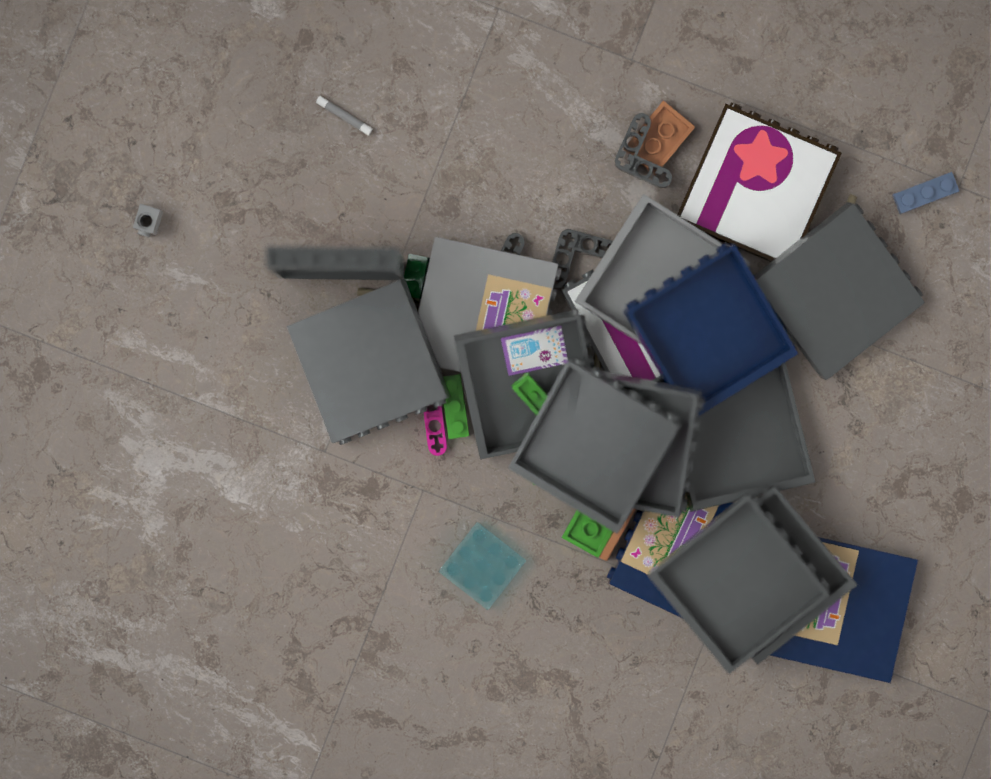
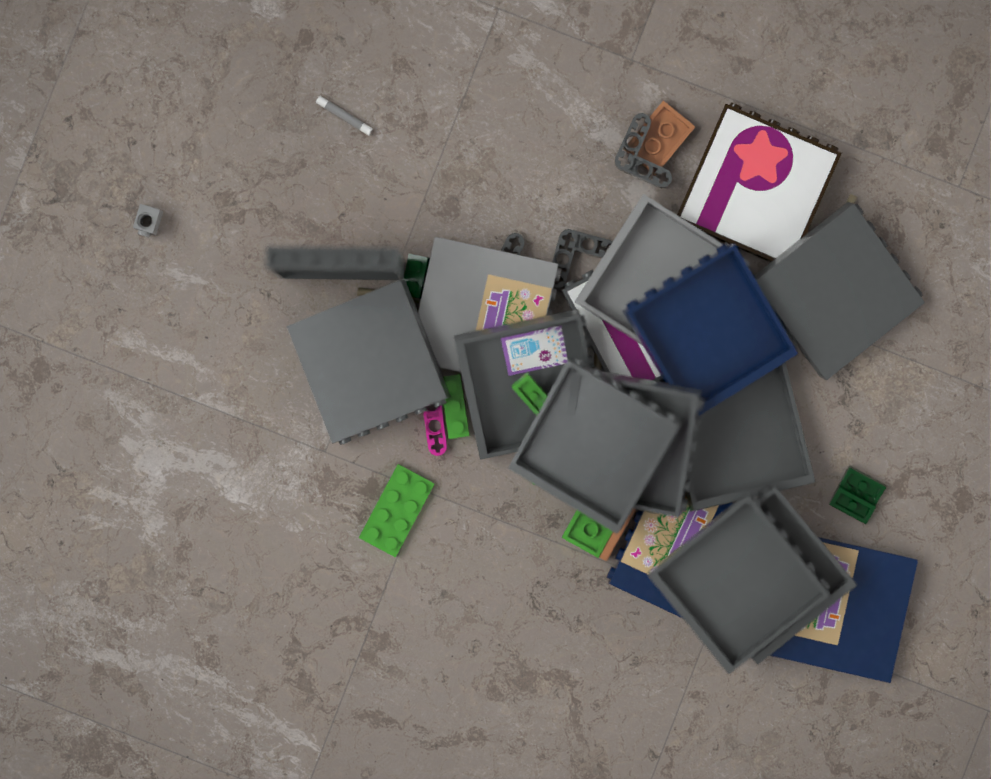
clear light blue plate [438,522,526,610] -> none
sand blue plate [892,172,959,214] -> none
none -> bright green plate [359,464,435,557]
none -> dark green slope [829,465,886,524]

